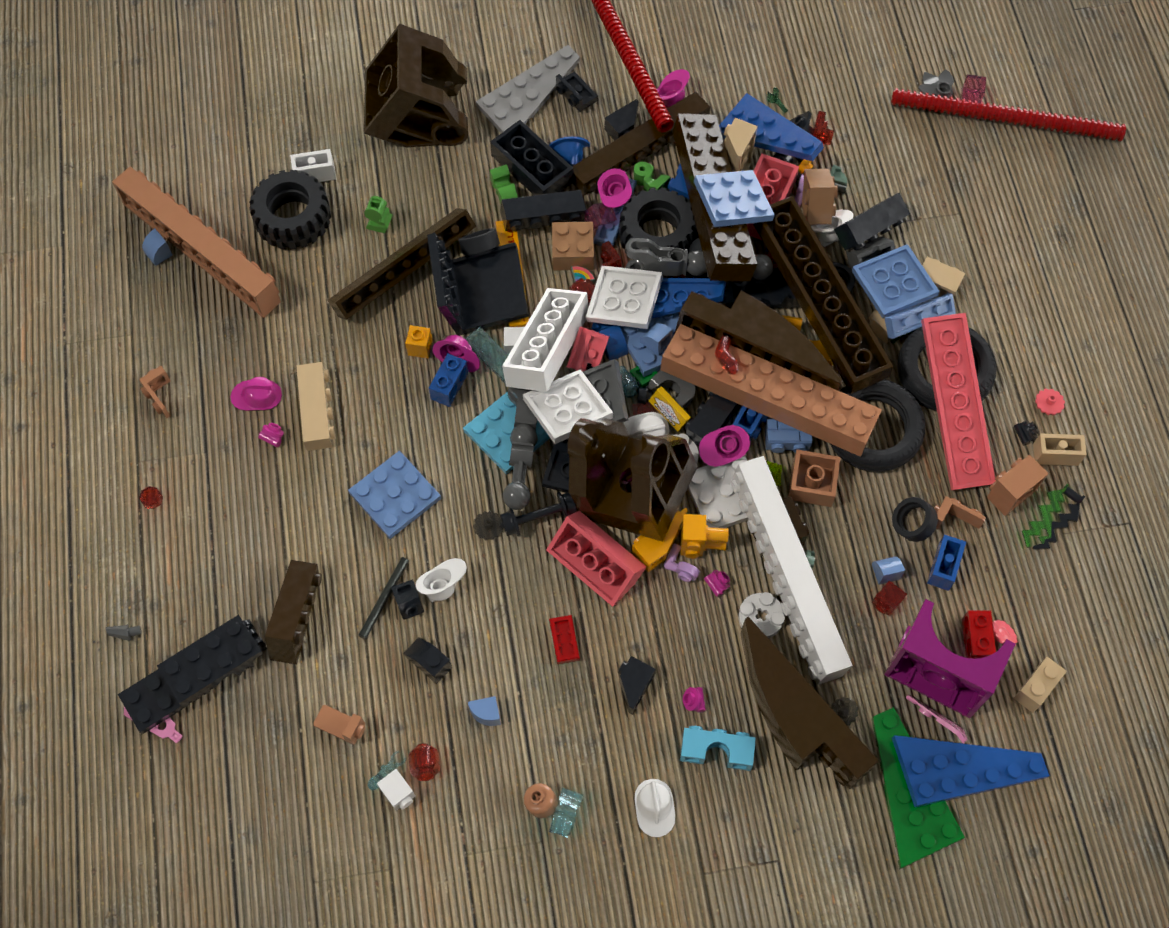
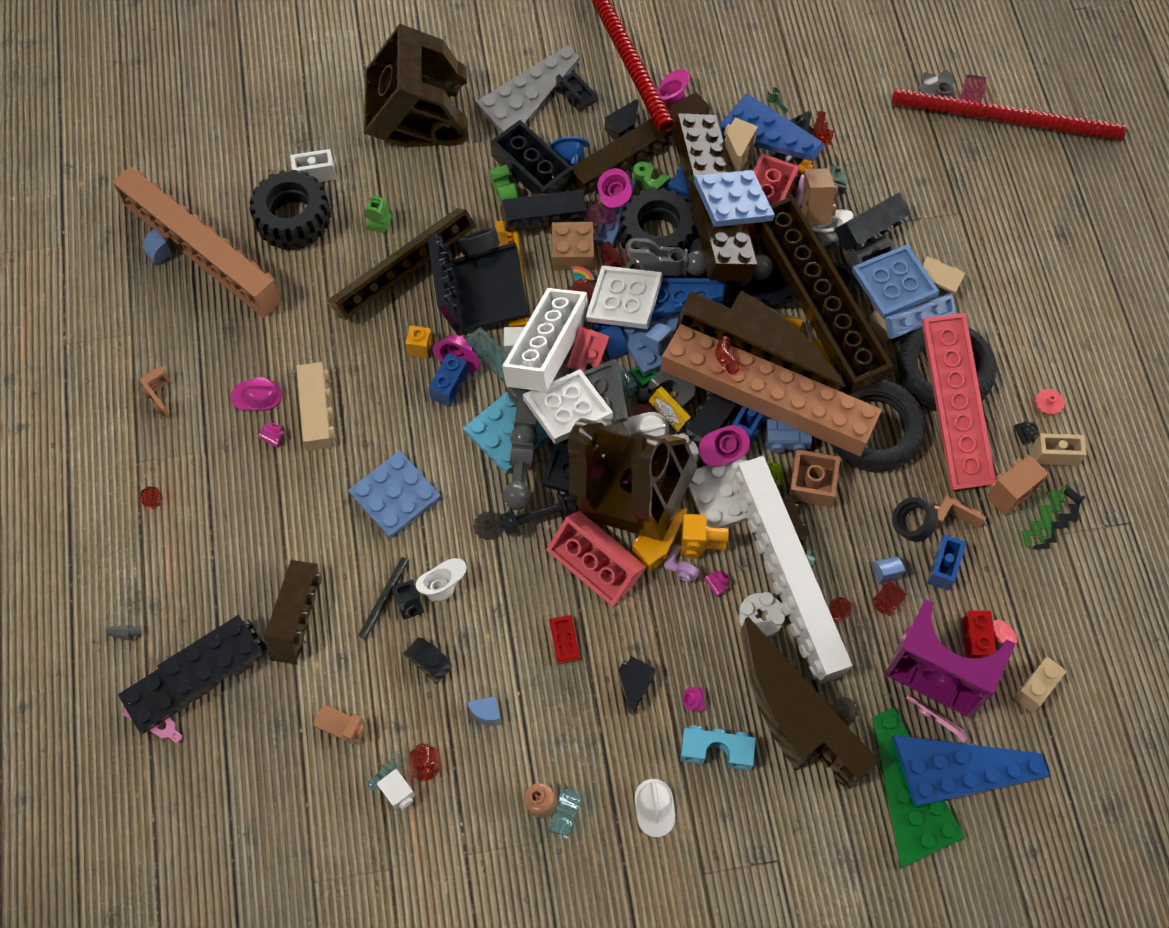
none -> clear red tile [829,597,851,621]

